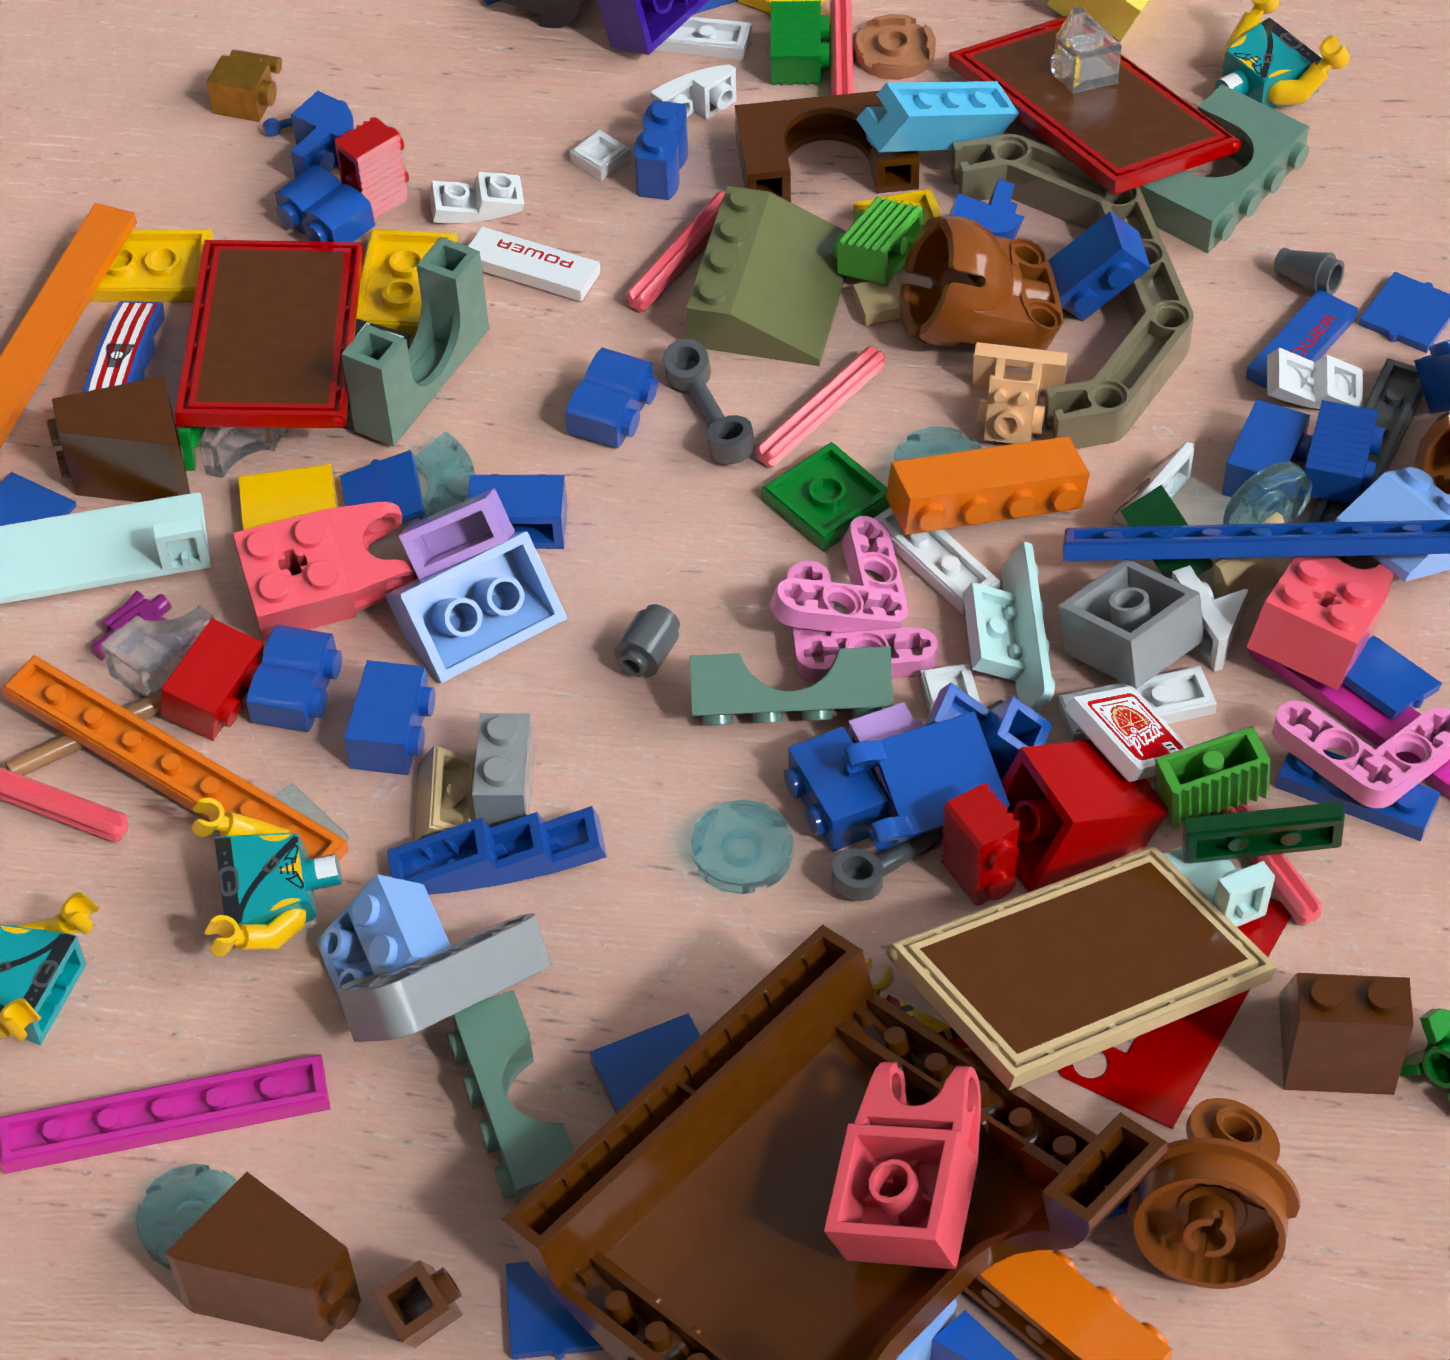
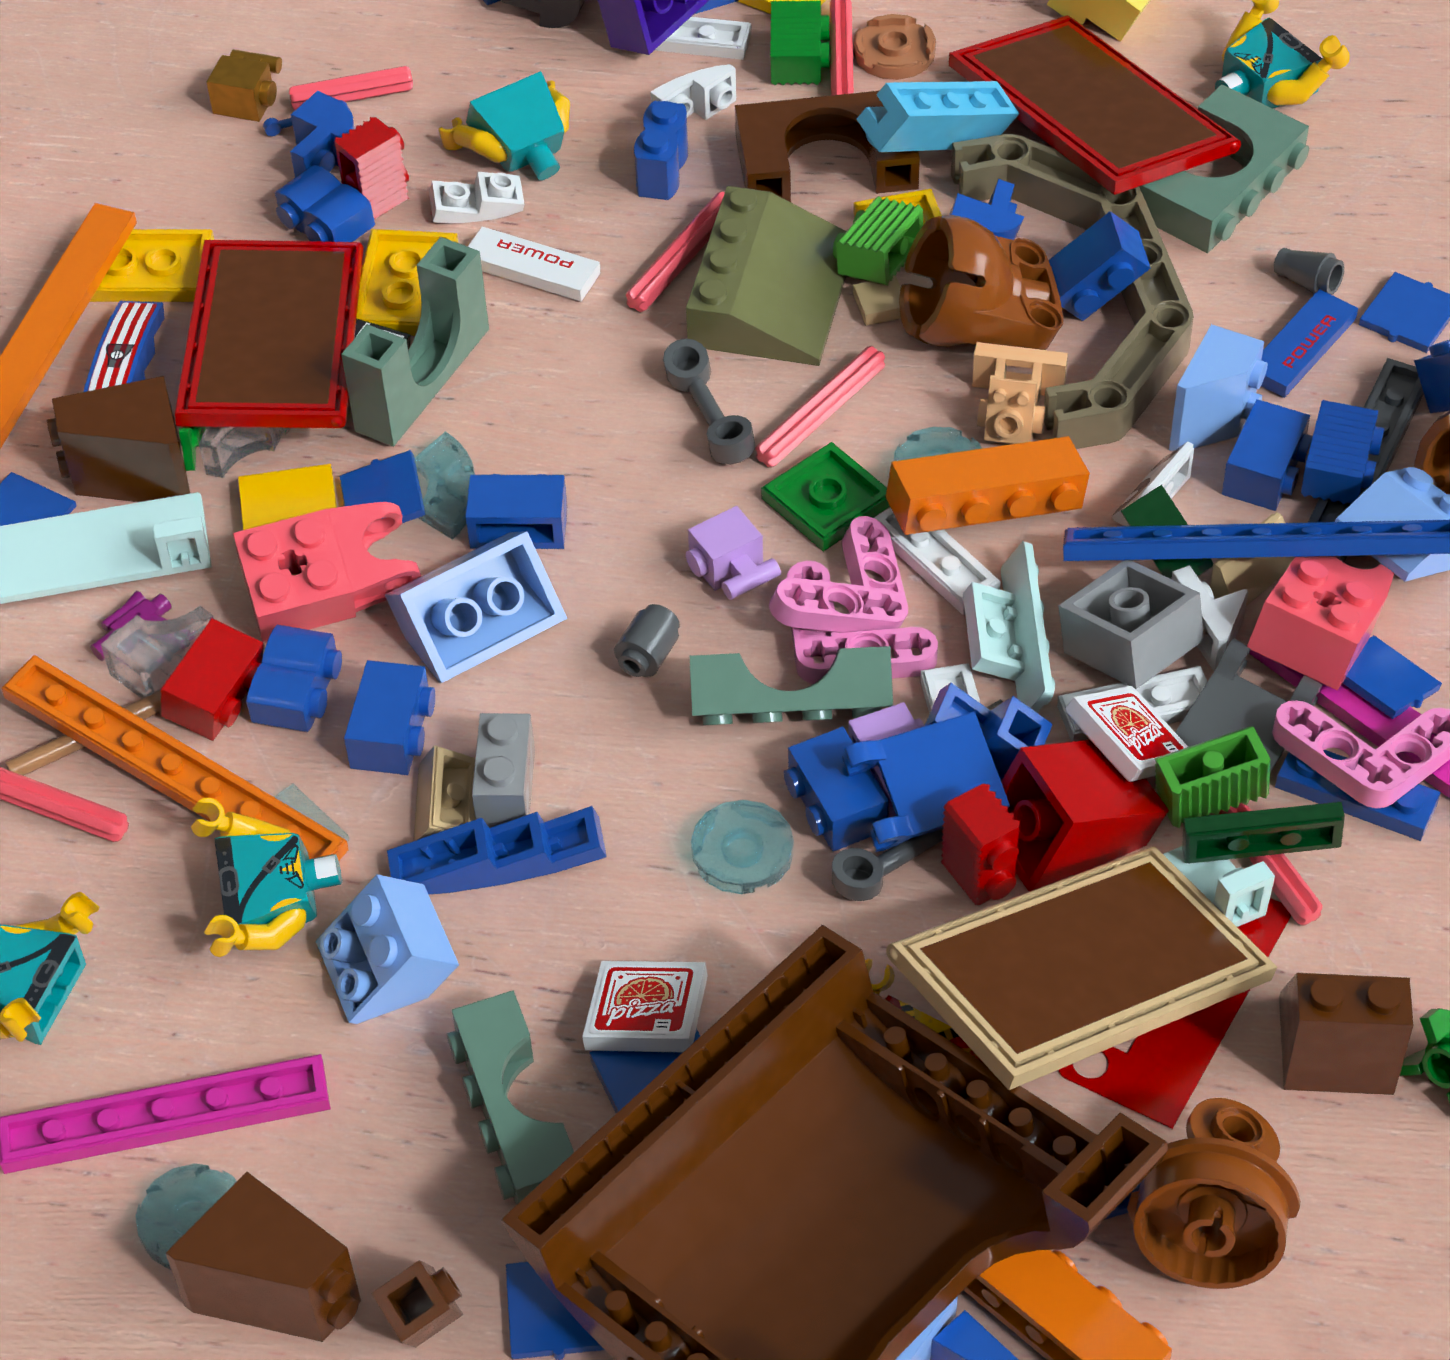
light grey beam [336,913,552,1042] -> none
lavender piece [399,488,515,580] -> none
blue brick [565,347,658,448] -> none
white tile [570,130,631,182] -> none
coral brick [824,1062,981,1270] -> none
clear slope [1051,6,1122,94] -> none
clear light blue tile [1223,461,1312,524] -> none
white slope [1267,348,1363,409] -> none
none -> coral axle [289,66,413,110]
none -> teal torso [438,71,570,180]
none -> tile [582,961,708,1052]
none -> lavender brick [686,506,781,600]
none -> light blue slope [1169,324,1268,451]
none -> dark grey flag [1175,638,1323,773]

